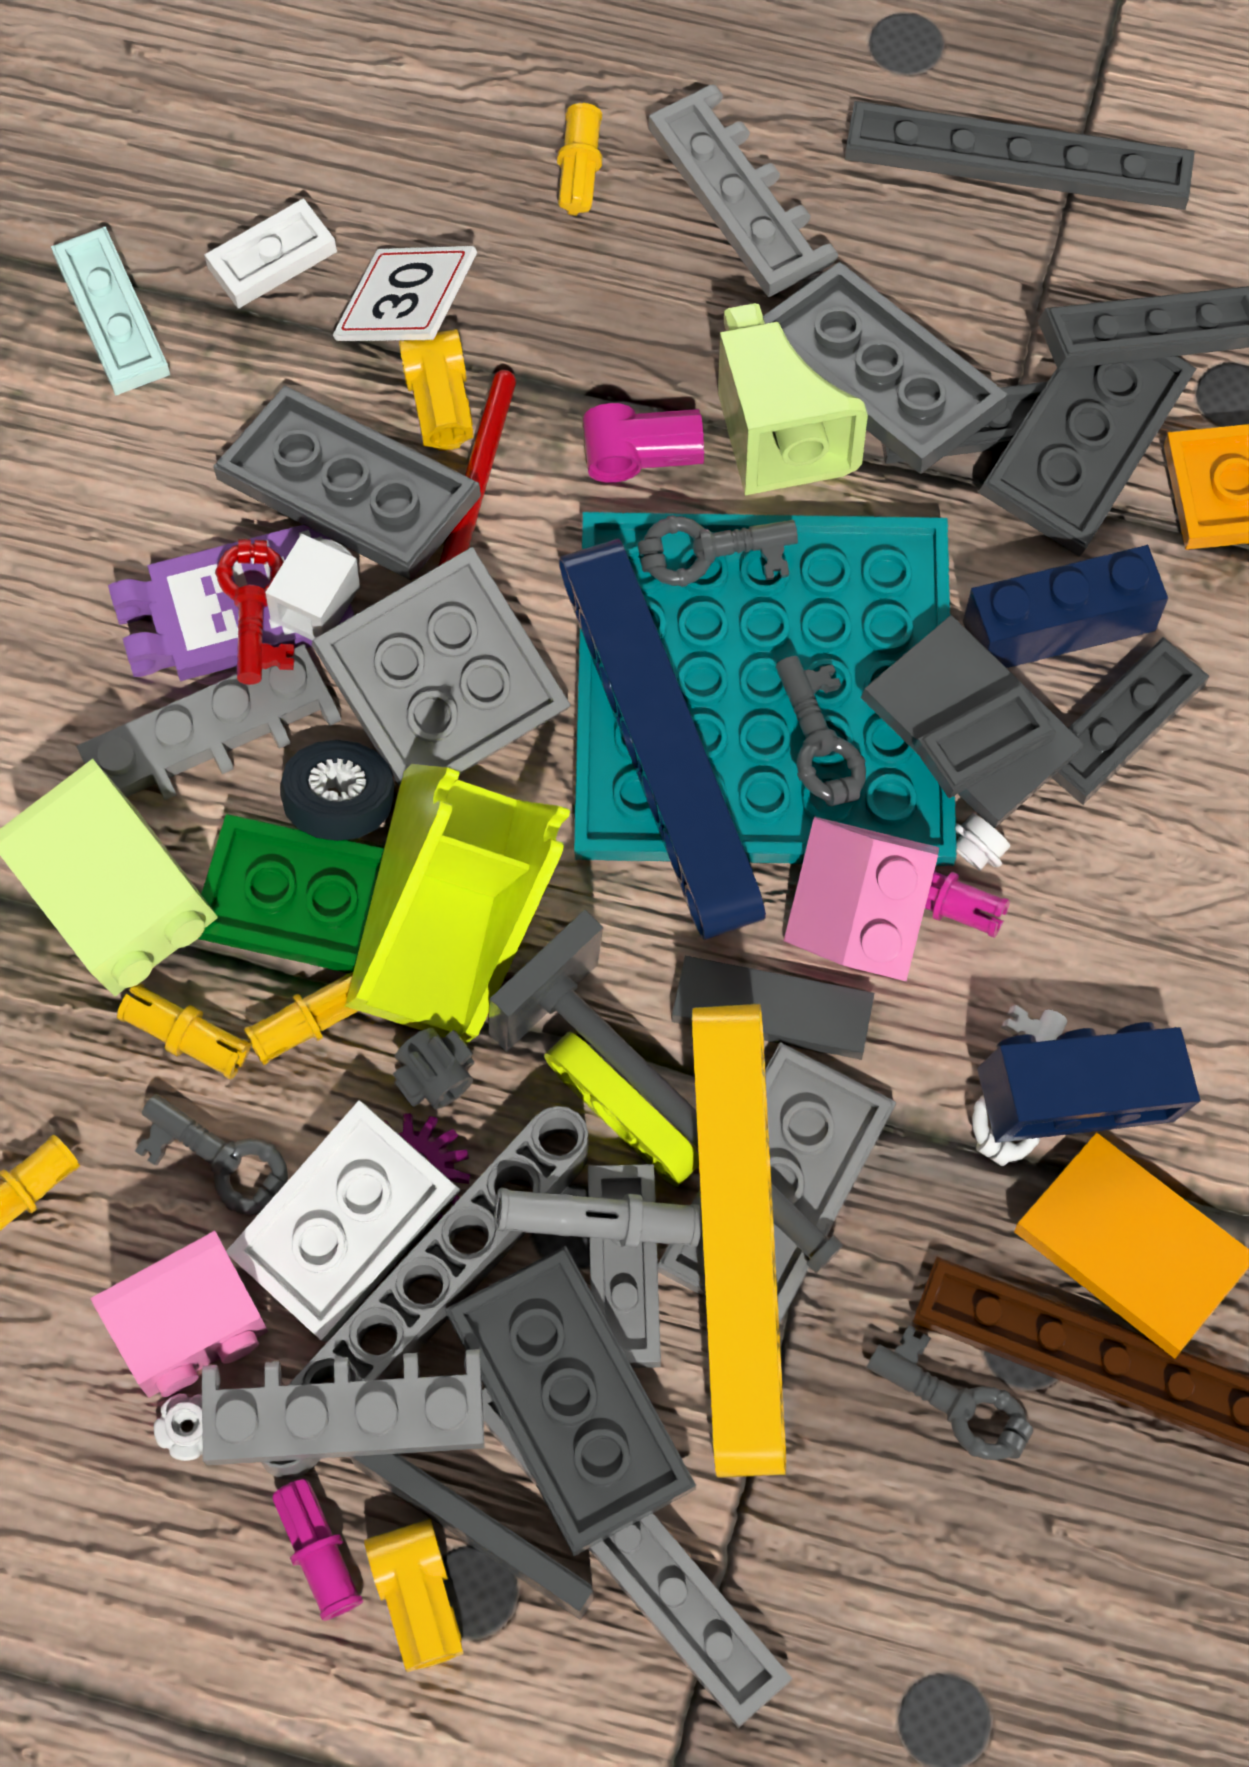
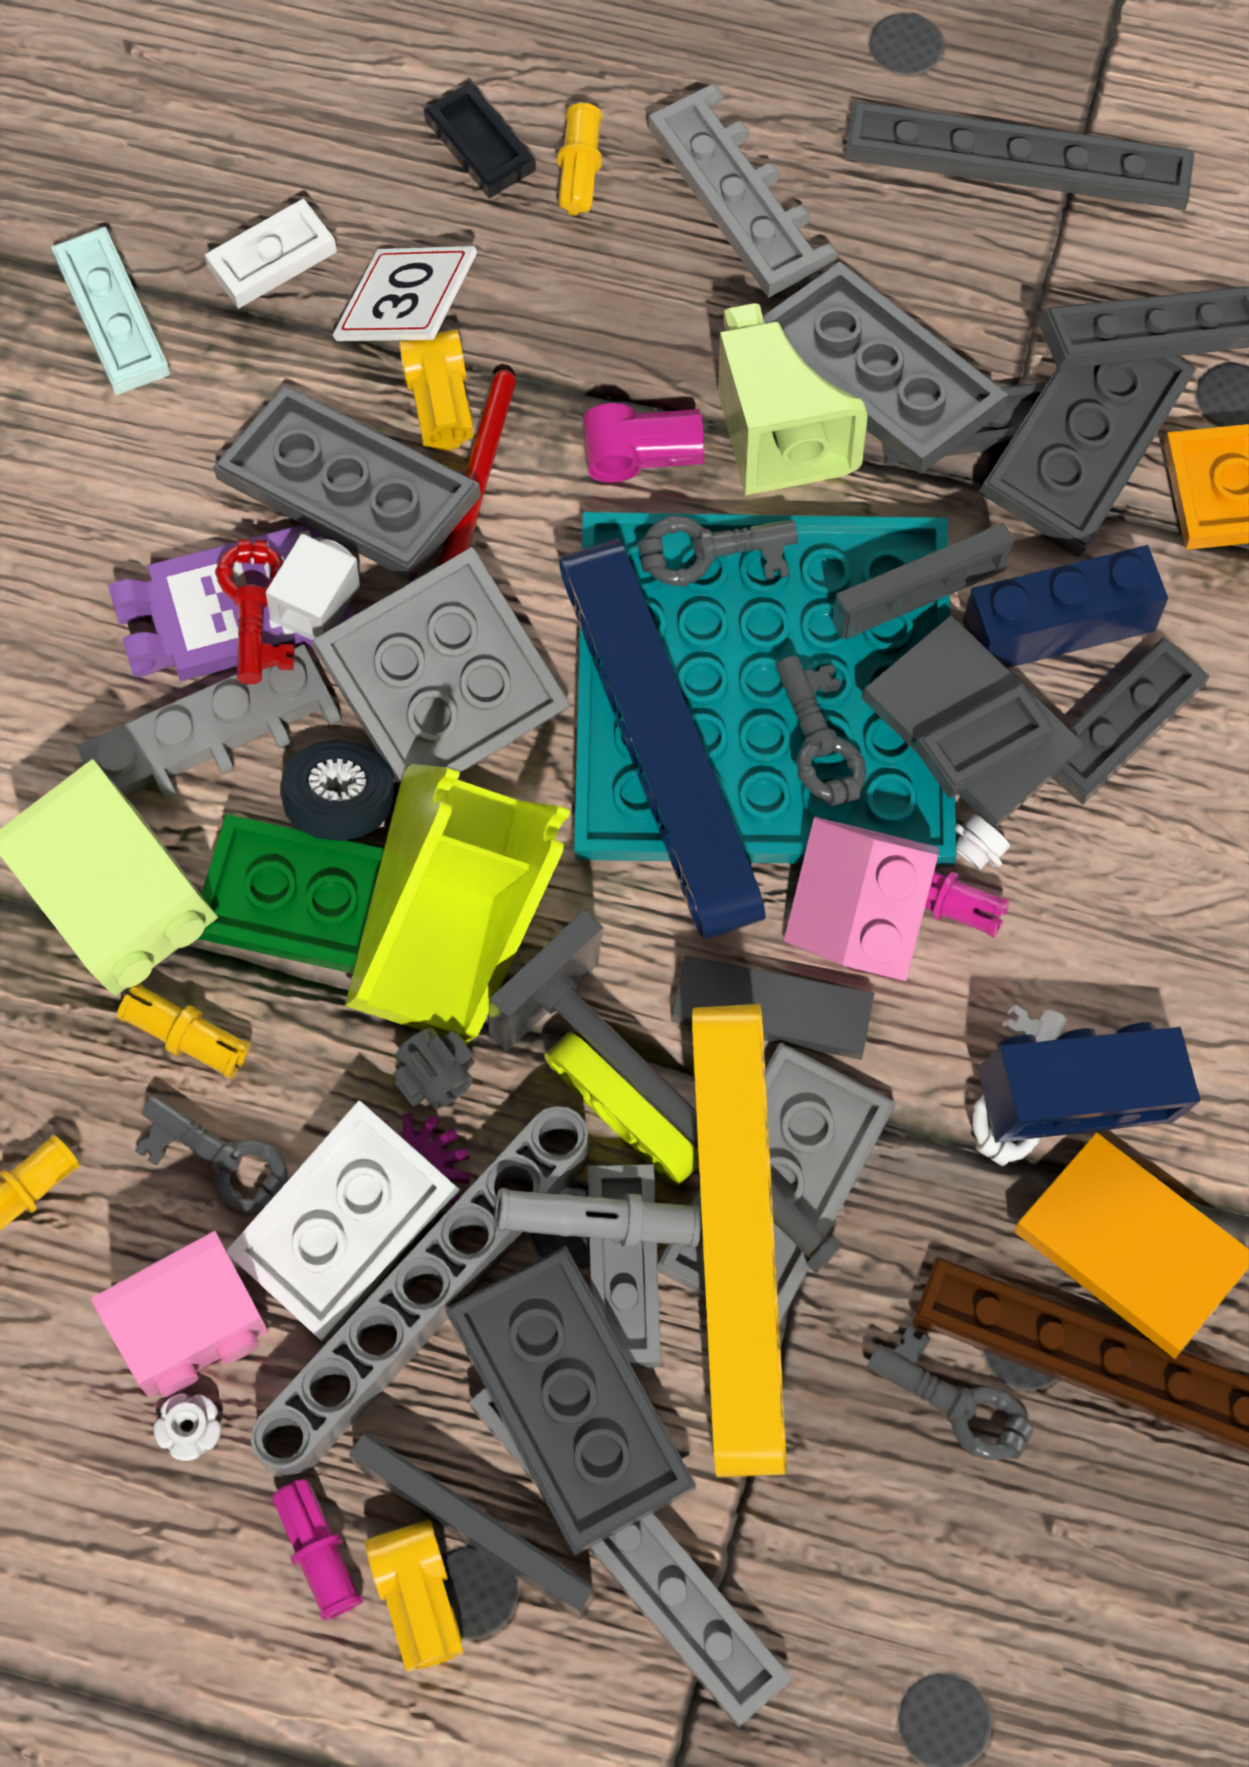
light grey hinge [202,1349,485,1466] -> none
yellow axle [243,972,358,1066] -> none
none -> black tile [423,81,536,199]
none -> dark grey tile [832,523,1013,639]

